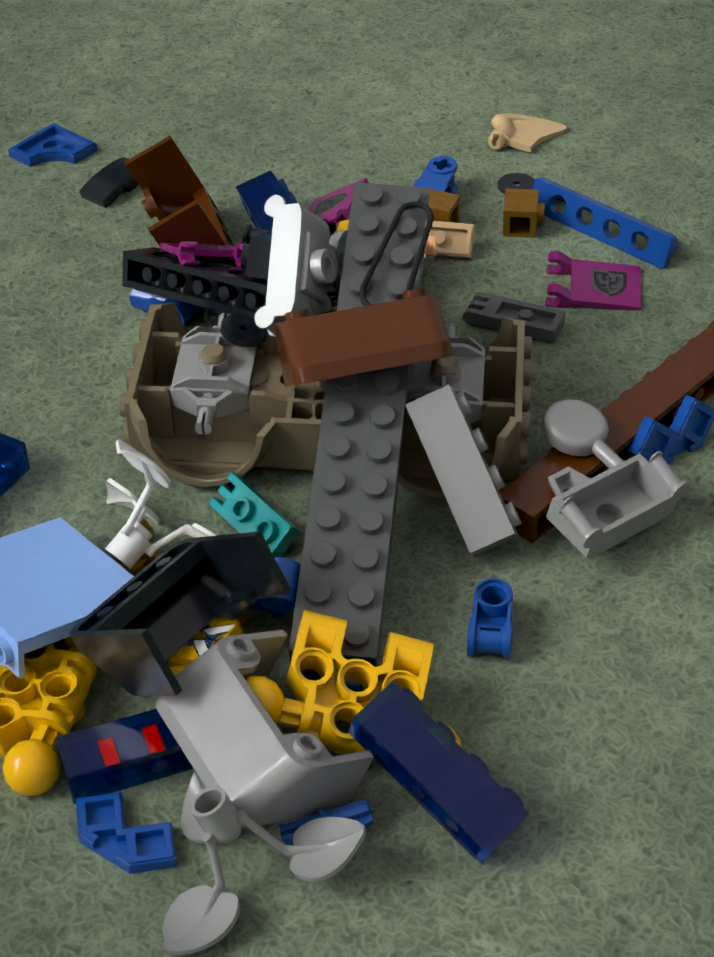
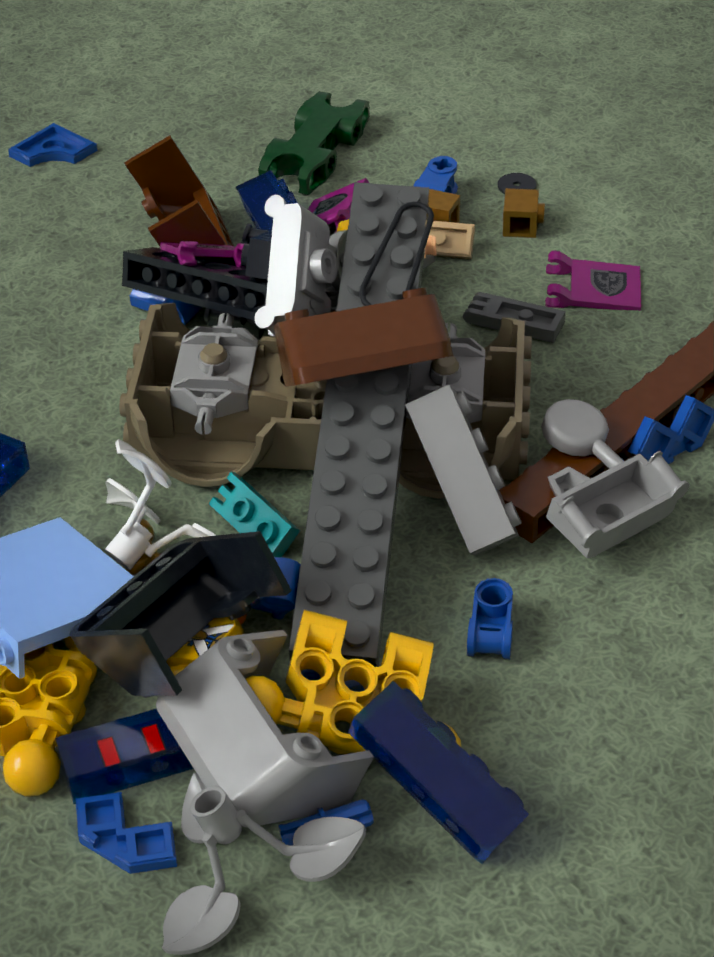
black slope [79,157,138,208] -> none
black wheel [220,314,266,347] -> none
tan arm [488,113,566,153] -> none
blue piece [532,177,679,269] -> none
none -> dark green piece [258,91,370,195]

